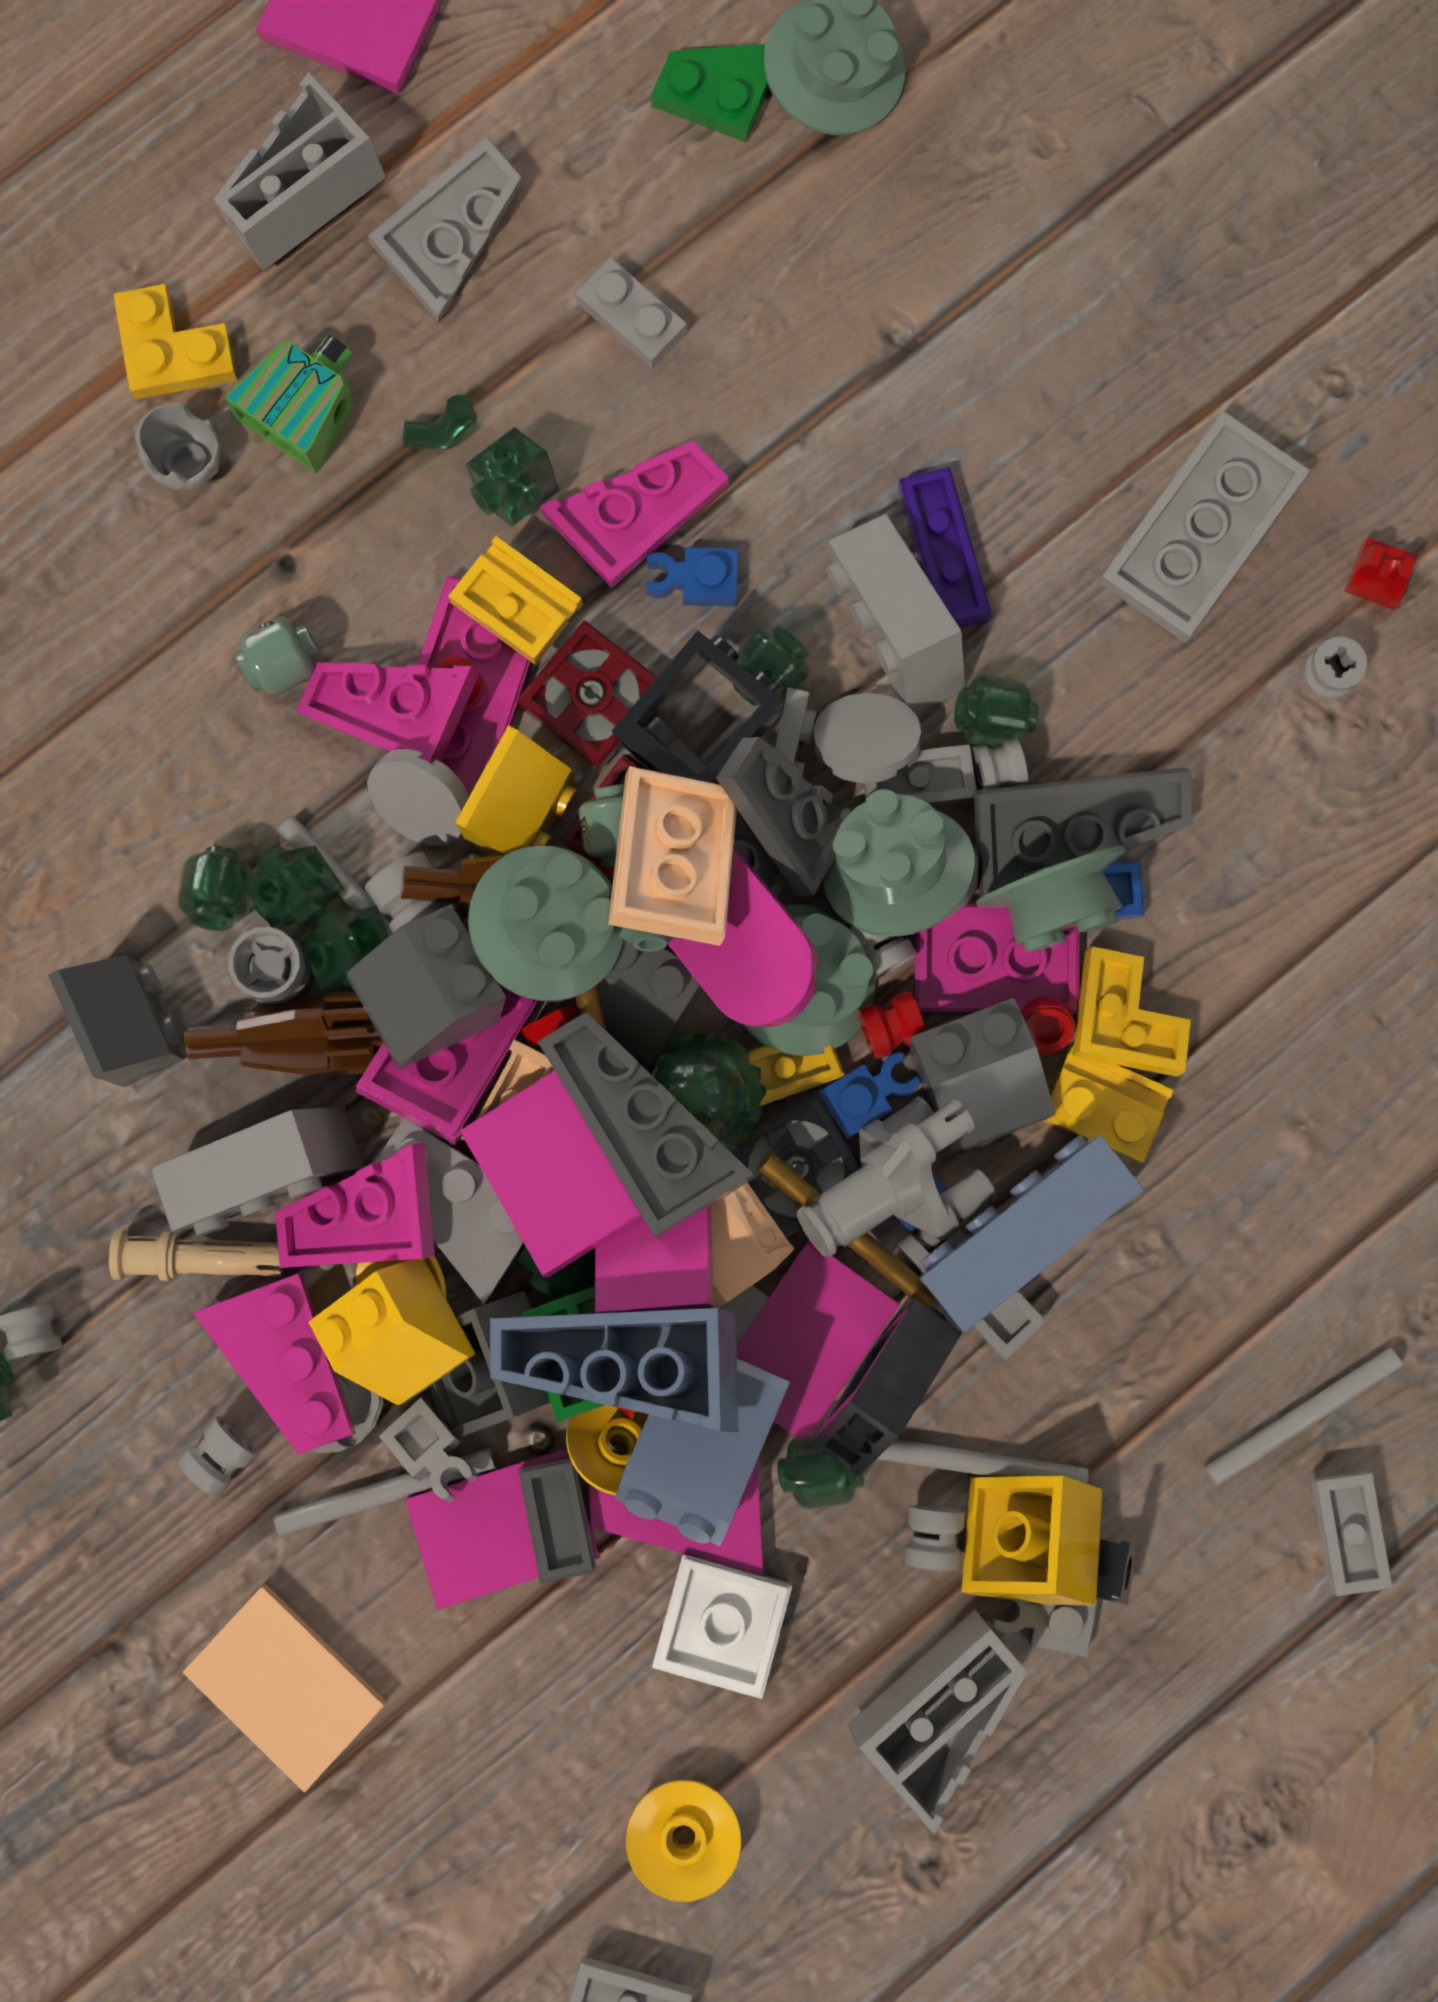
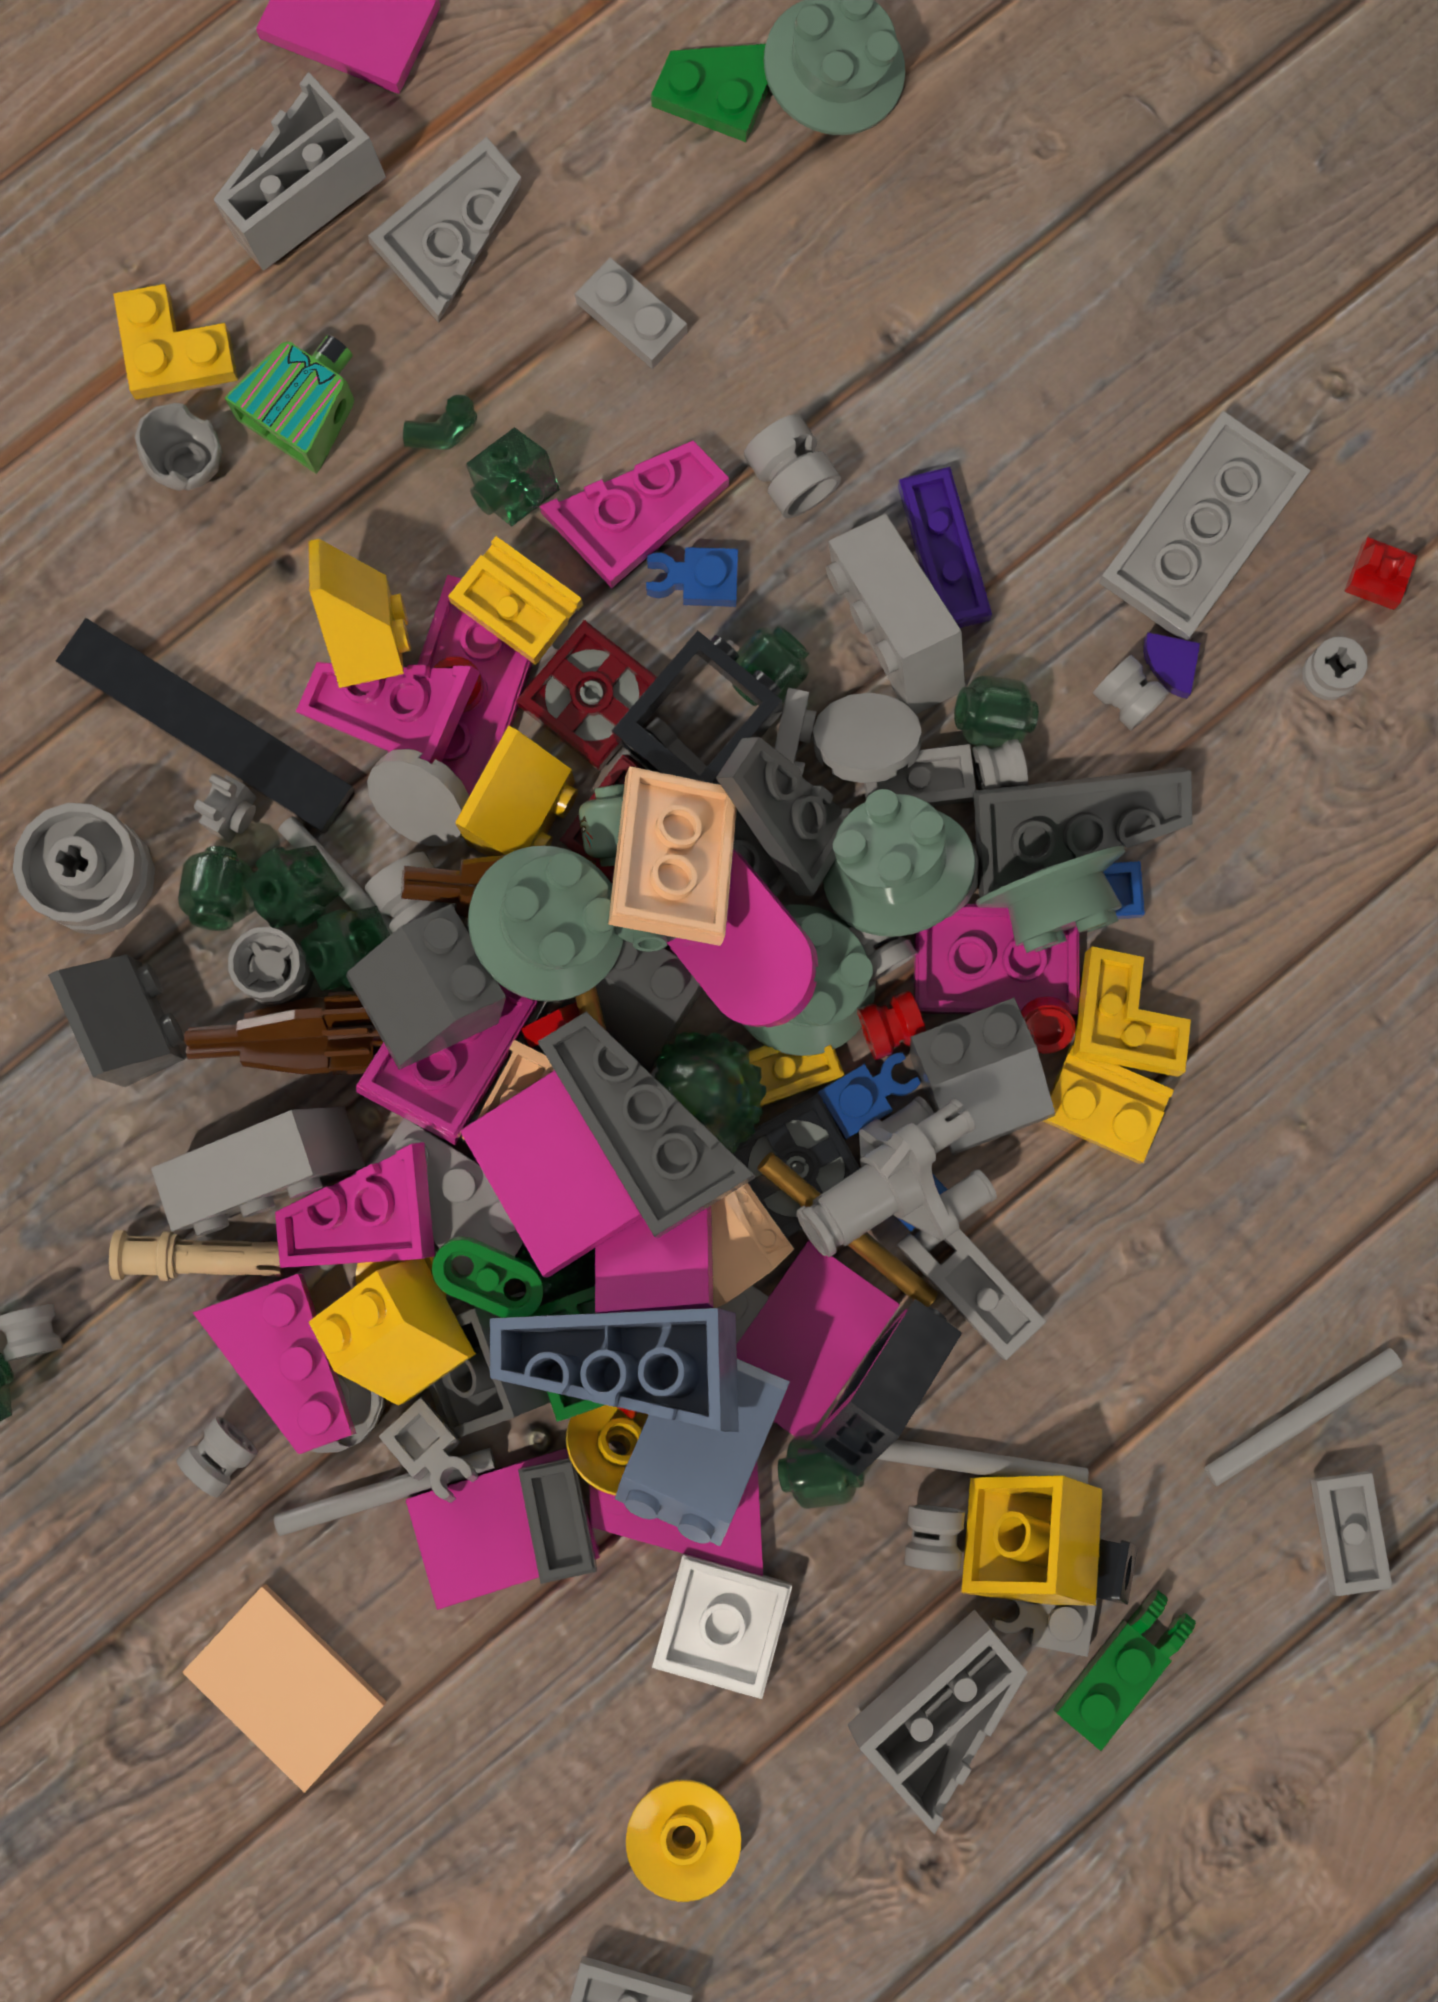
sand green head [234,616,320,696] -> none
sand blue wedge [918,1134,1144,1333] -> none
none -> light grey wheel [13,803,155,935]
none -> black tile [56,618,355,834]
none -> light grey plate [194,773,257,843]
none -> yellow slope [308,539,411,688]
none -> green plate [432,1237,544,1318]
none -> light grey wheel [744,414,841,518]
none -> green hinge [1053,1590,1196,1751]
none -> light grey wheel [1093,655,1170,731]
none -> dark purple tile [1143,633,1200,699]

